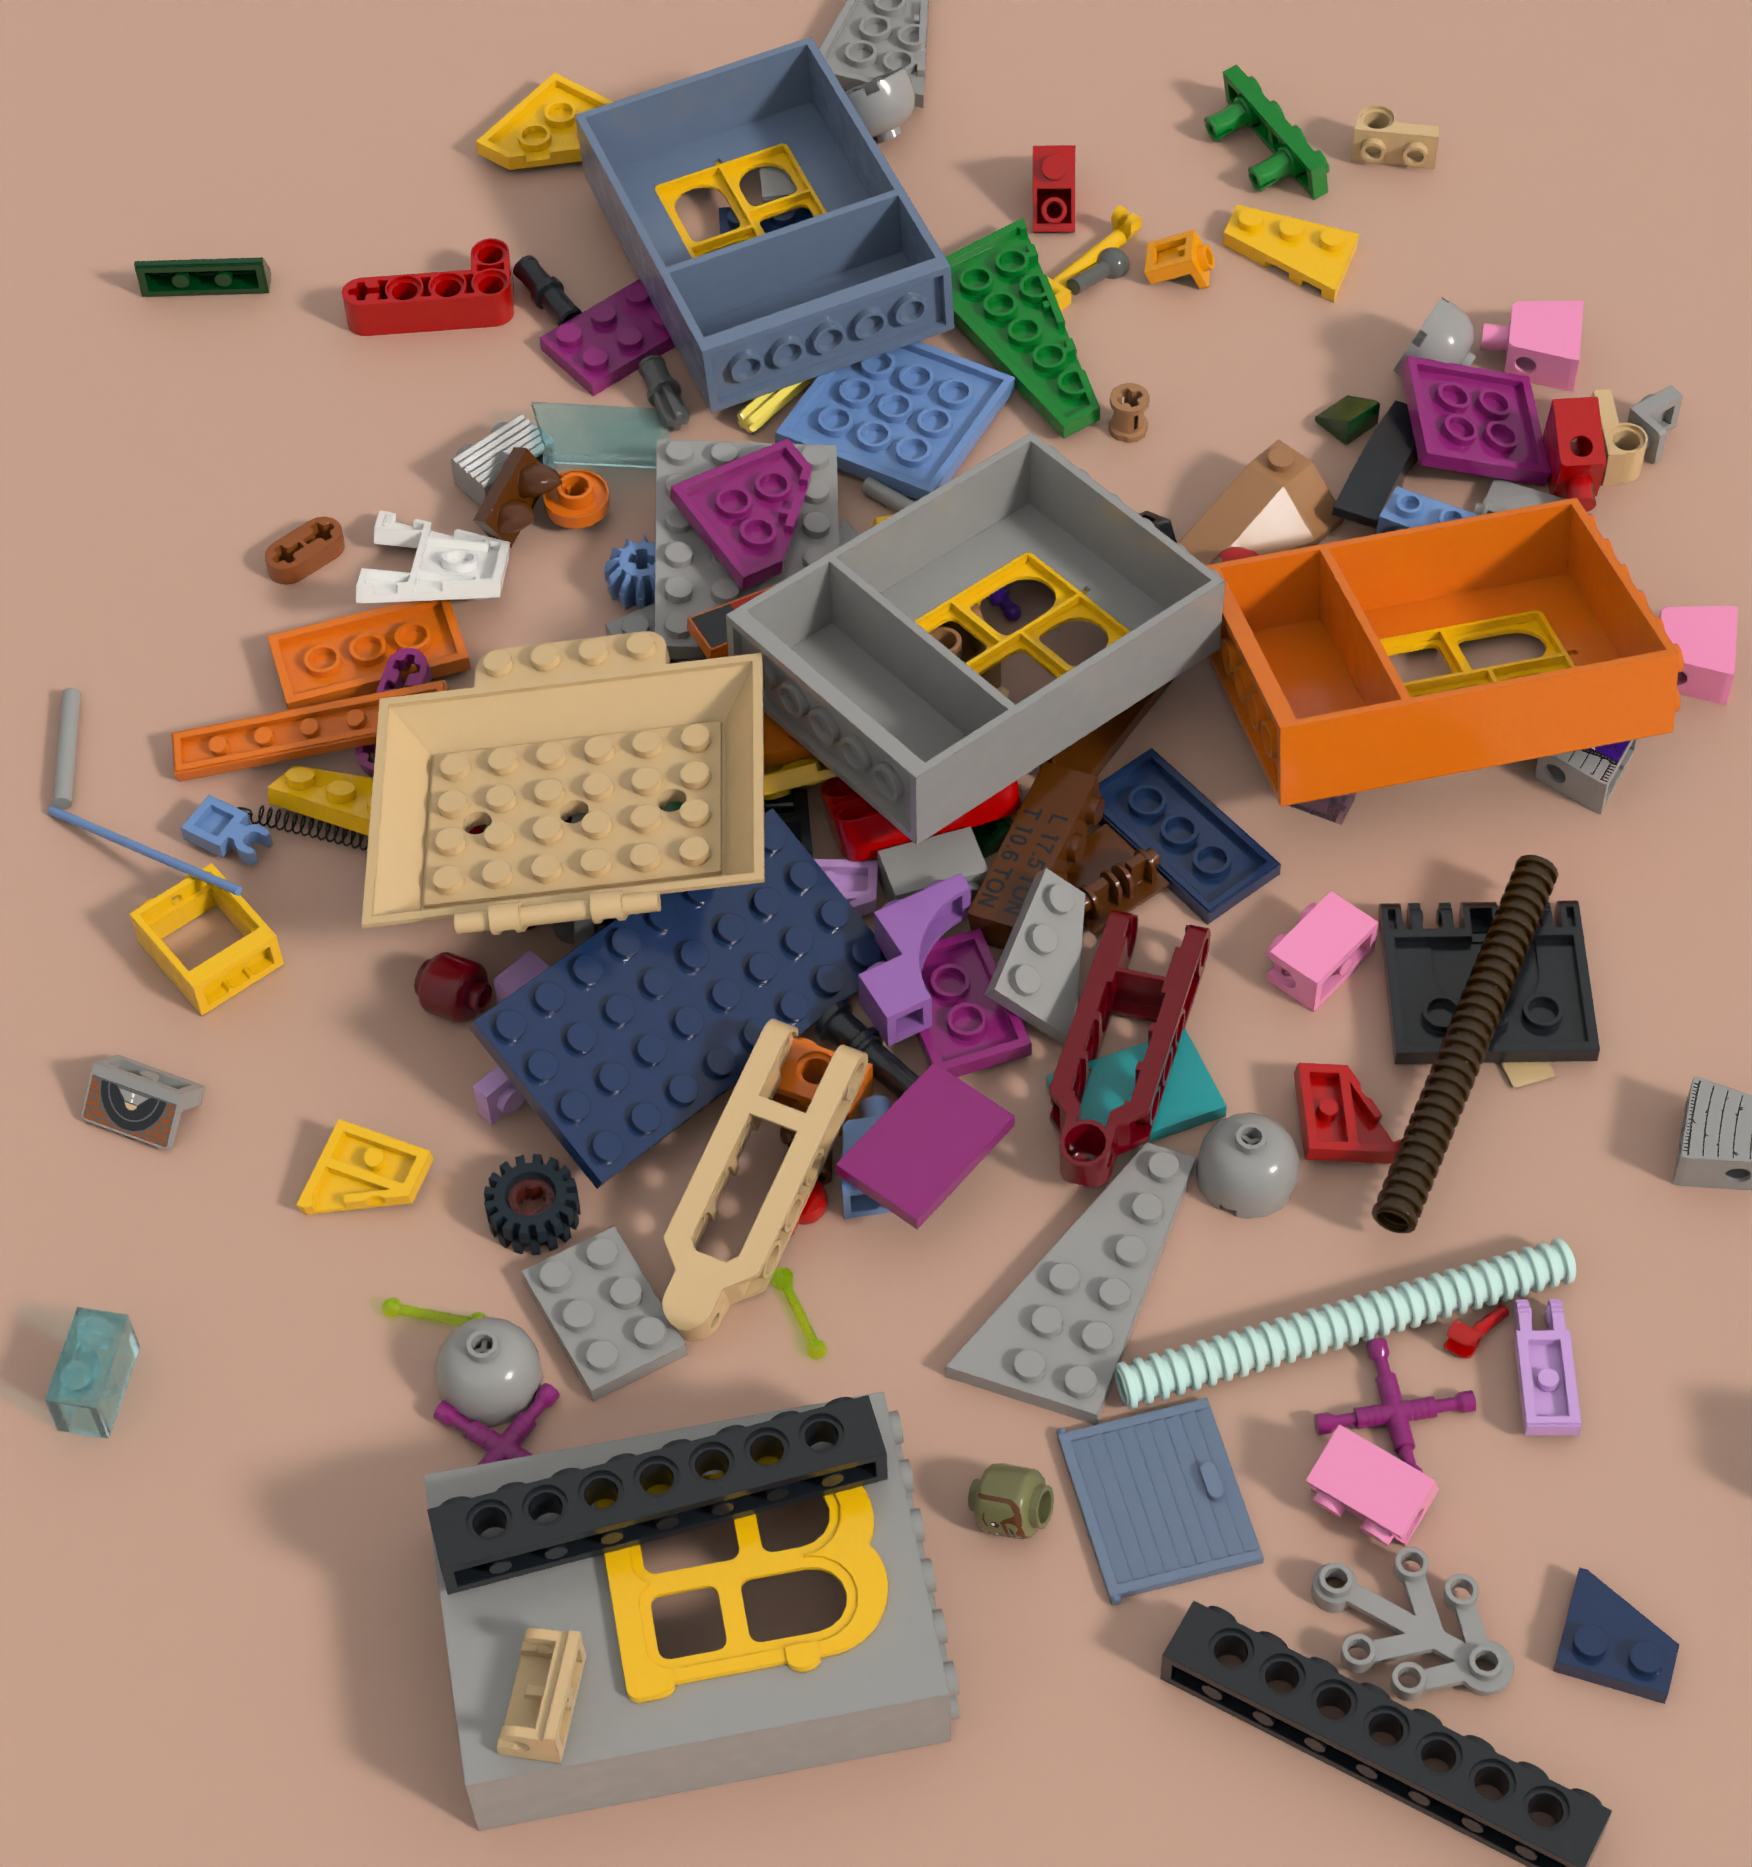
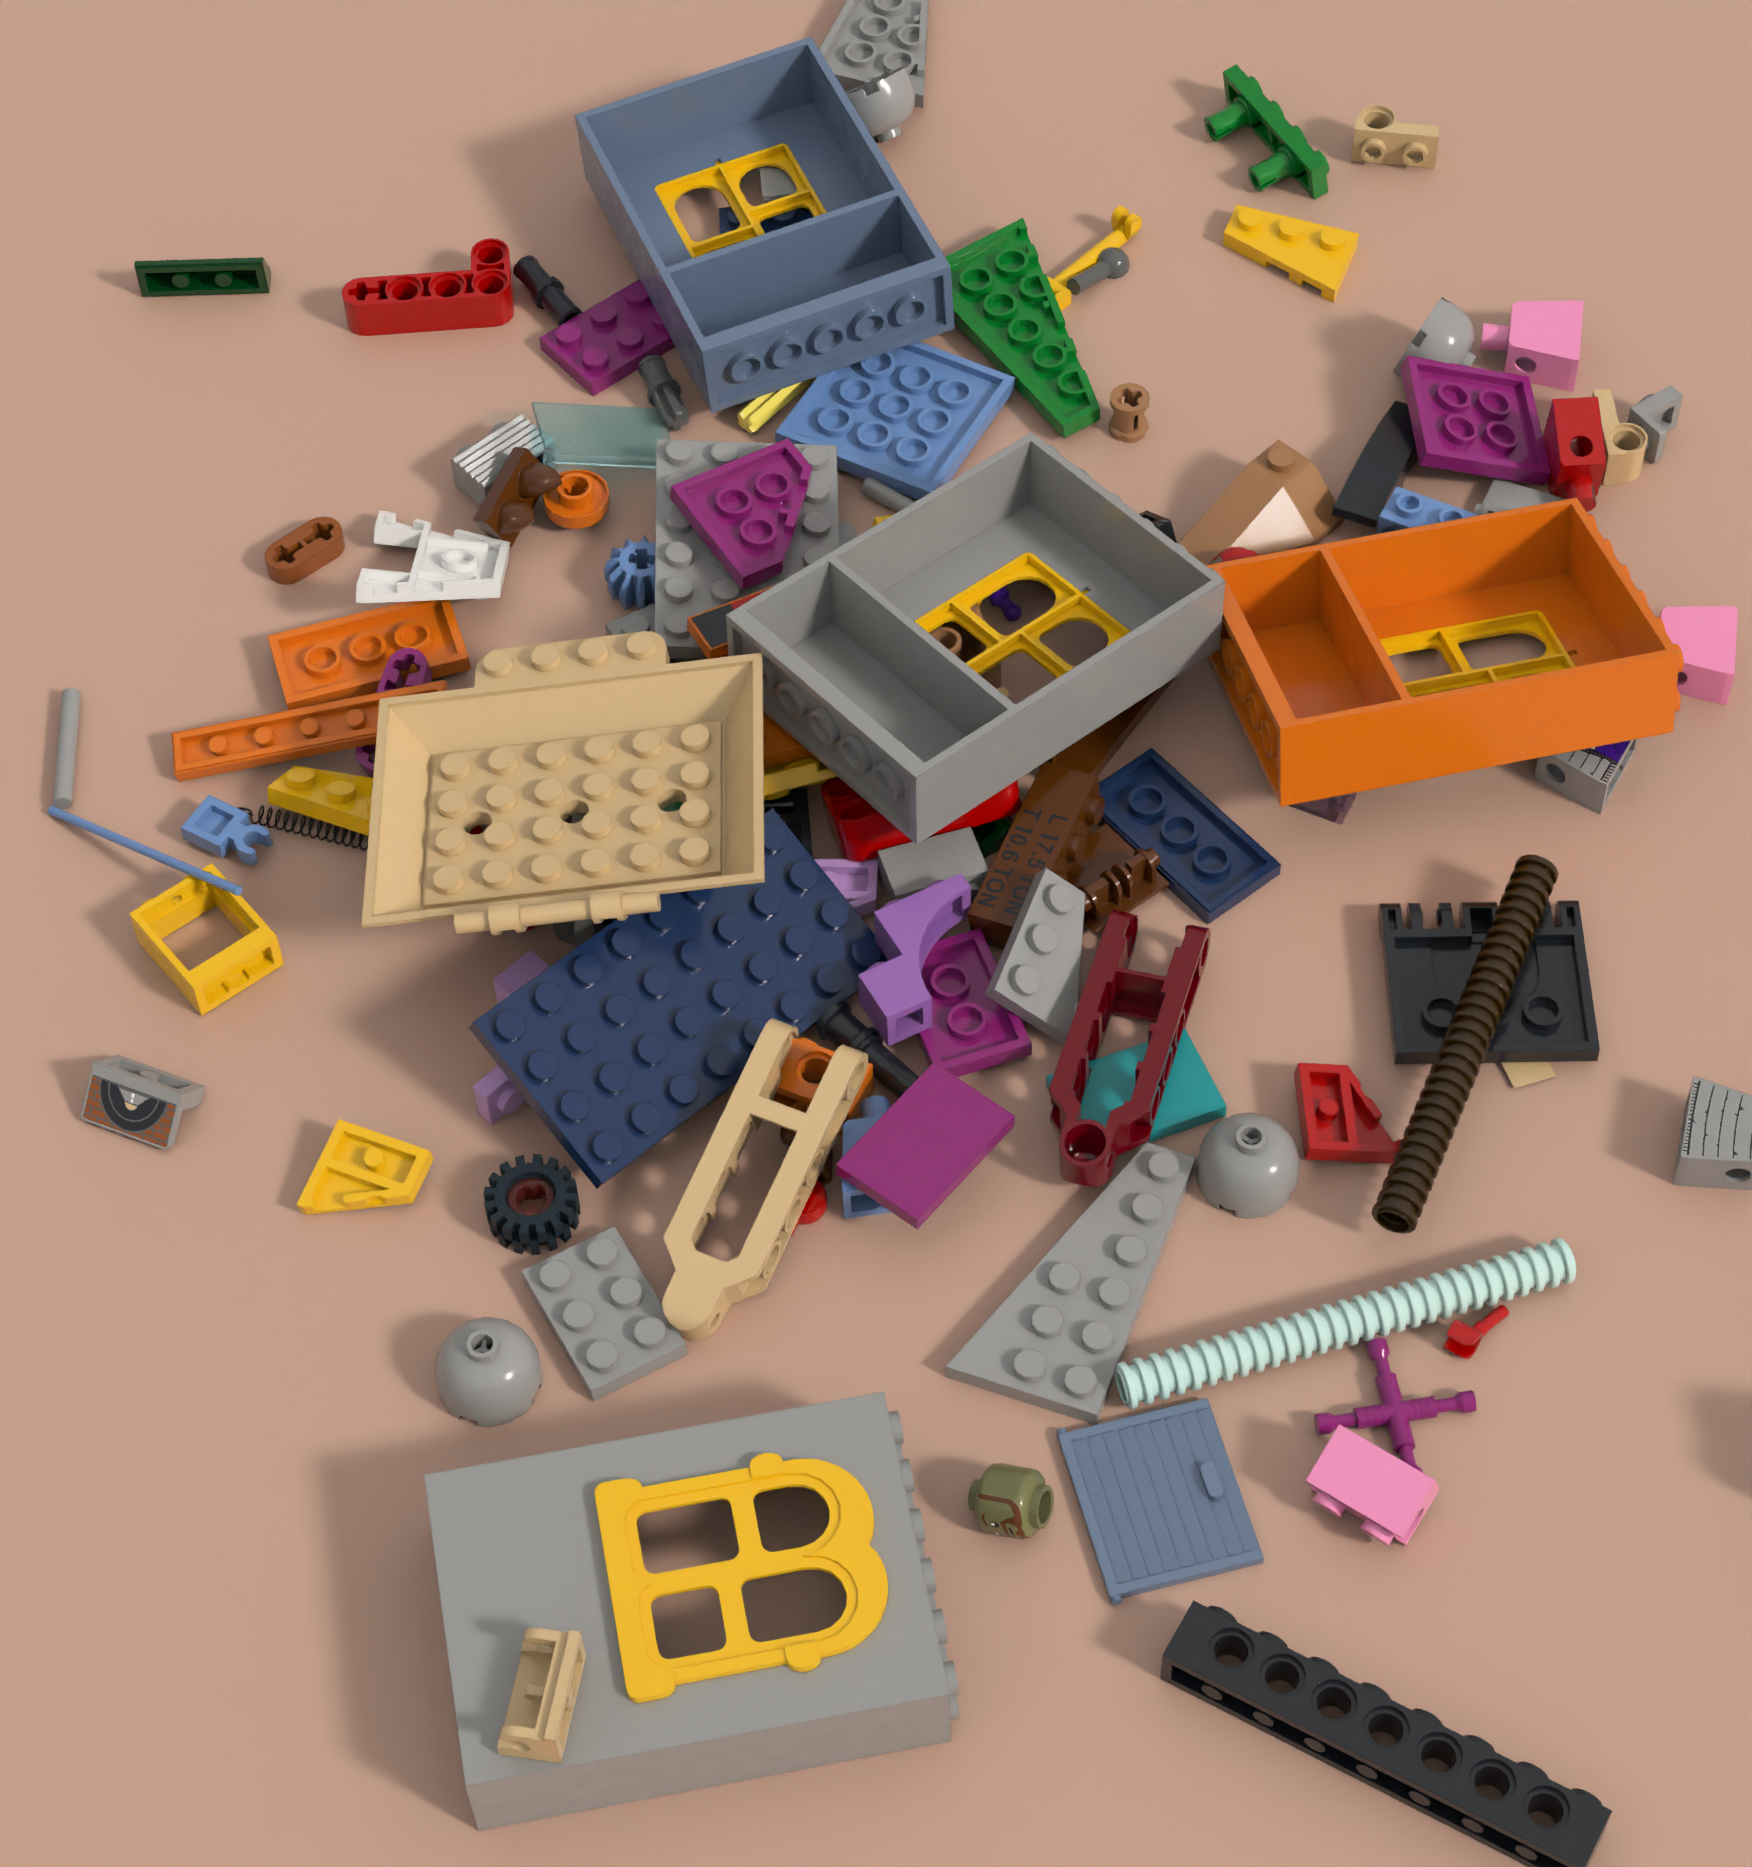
clear light blue brick [45,1307,140,1439] -> none
clear neon green hinge [382,1297,487,1326] -> none
dark red head [414,952,492,1023] -> none
black brick [427,1395,888,1595] -> none
magenta piece [433,1383,560,1465] -> none
yellow plate [476,72,613,170] -> none
clear neon green hinge [772,1267,827,1360] -> none
red slope [1032,145,1076,232] -> none
light orange bracket [1144,229,1215,289] -> none
bright pink brick [1266,891,1379,1012] -> none
light grey plant [1311,1547,1514,1701] -> none
dark green slope [1315,395,1380,445] -> none
lavender hinge [1513,1299,1581,1436] -> none
dark blue wing [1553,1567,1679,1704] -> none

